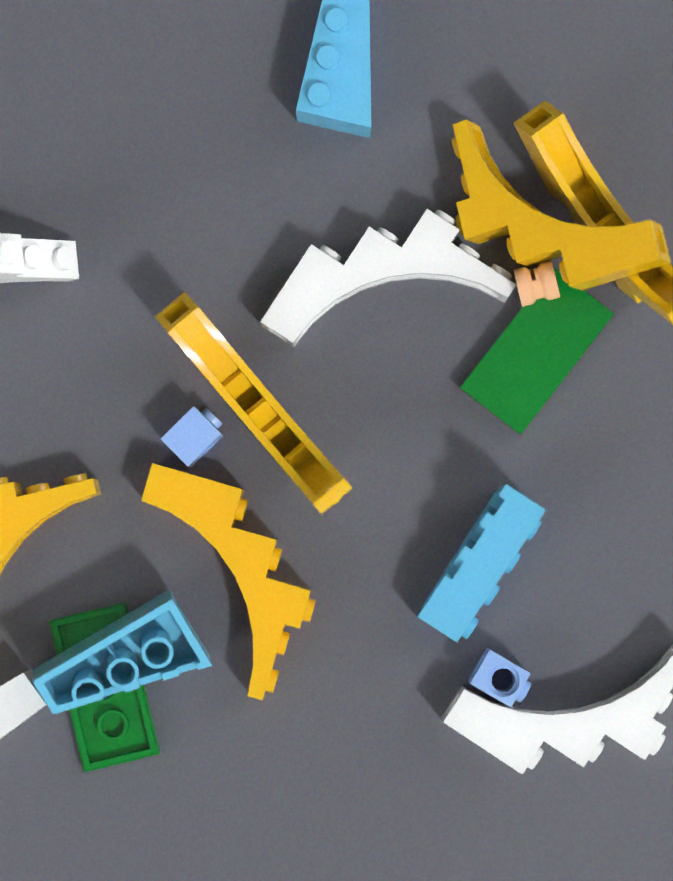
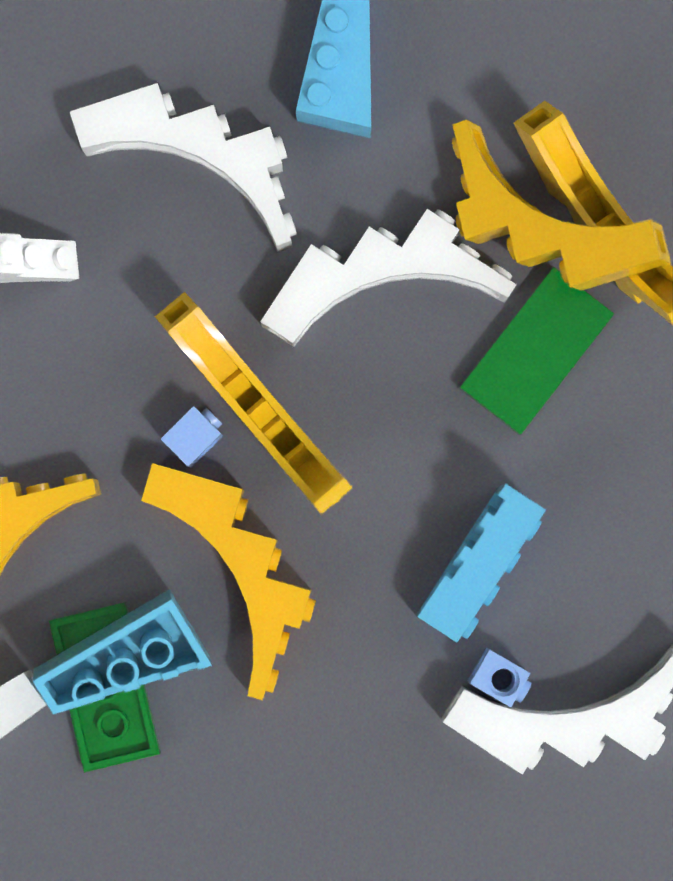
light nougat wheel [514,261,560,307] -> none
none -> white arch [70,83,297,252]

